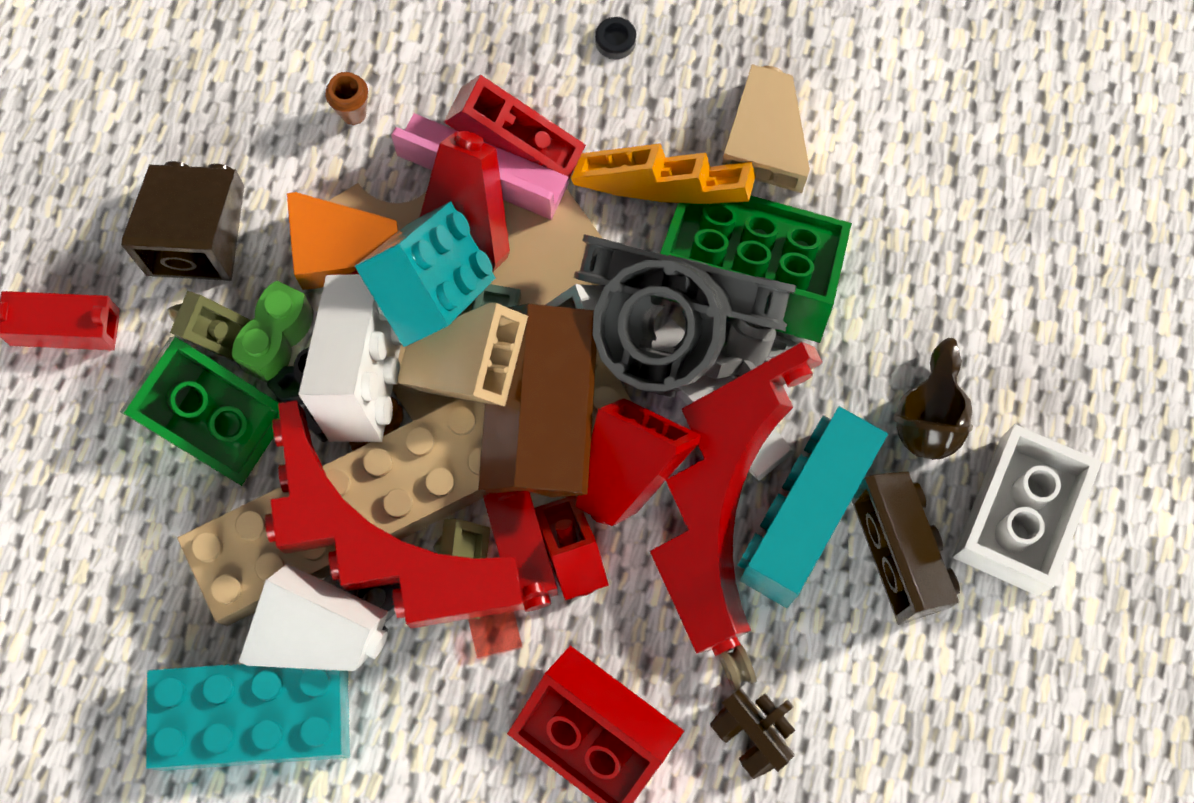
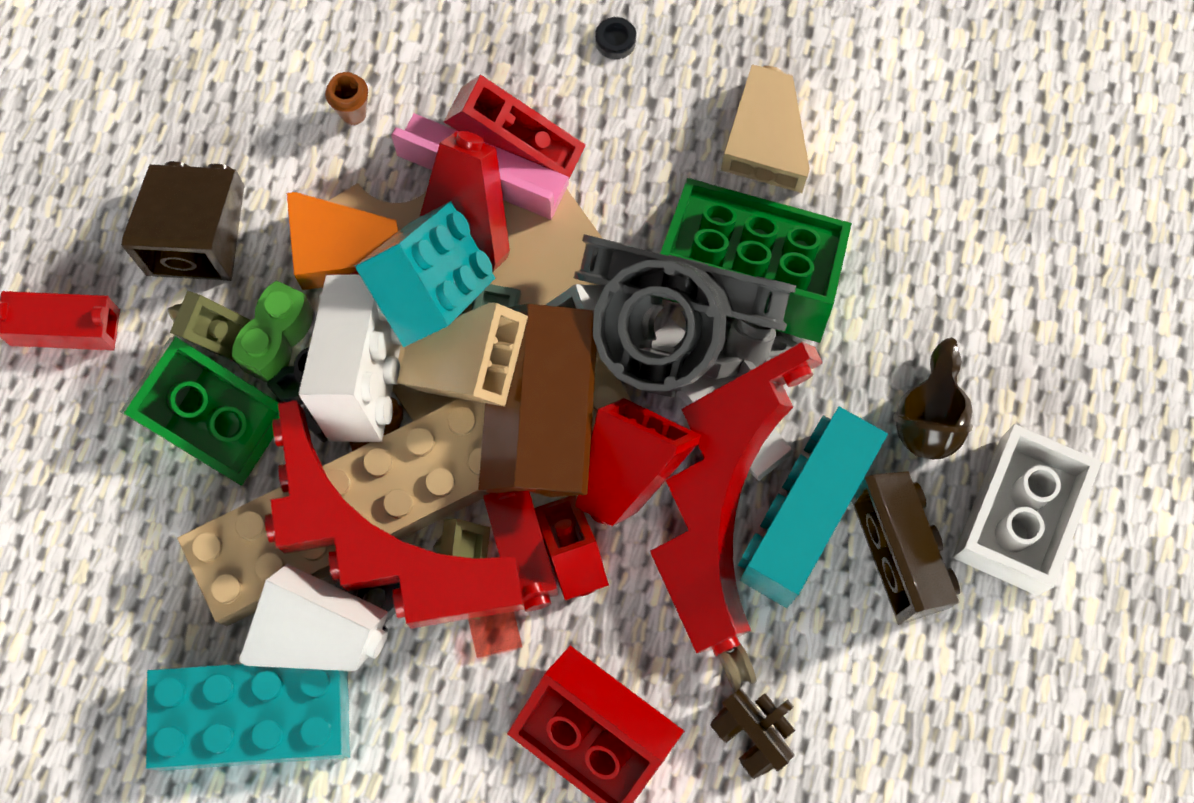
light orange slope [571,143,756,204] -> none

